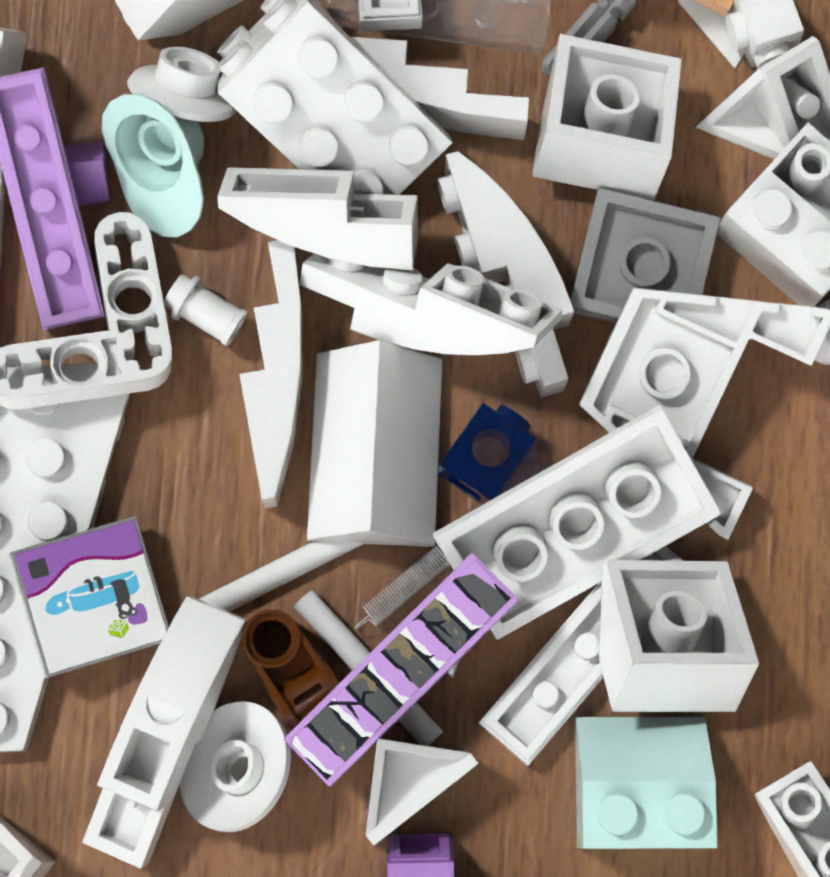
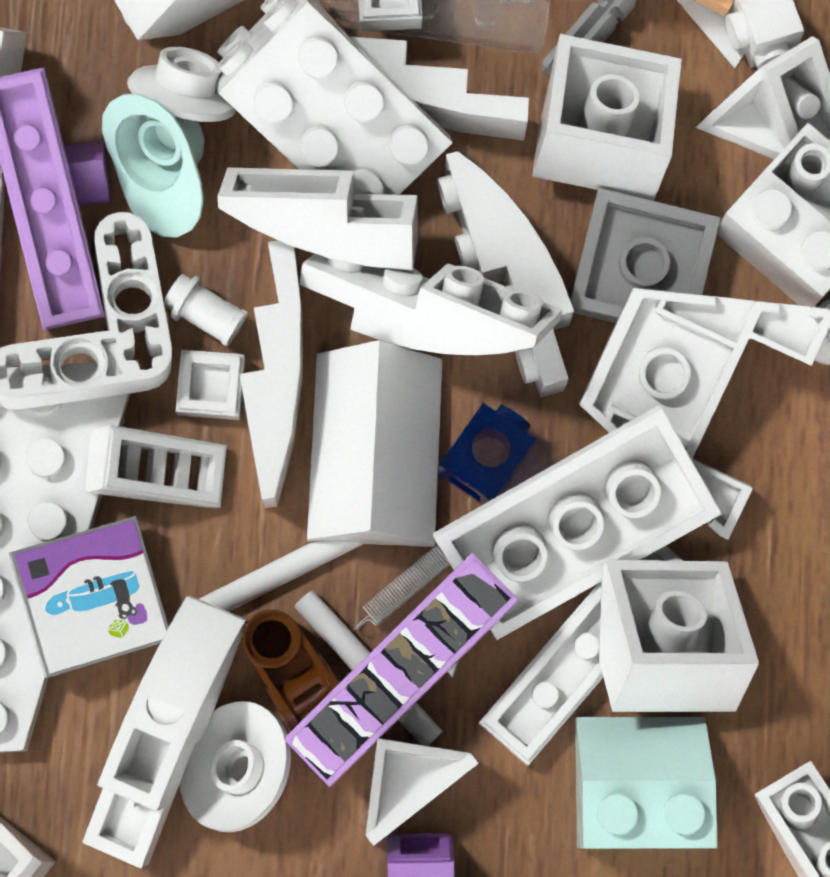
none -> white slope [85,425,227,508]
none -> white tile [175,350,245,420]

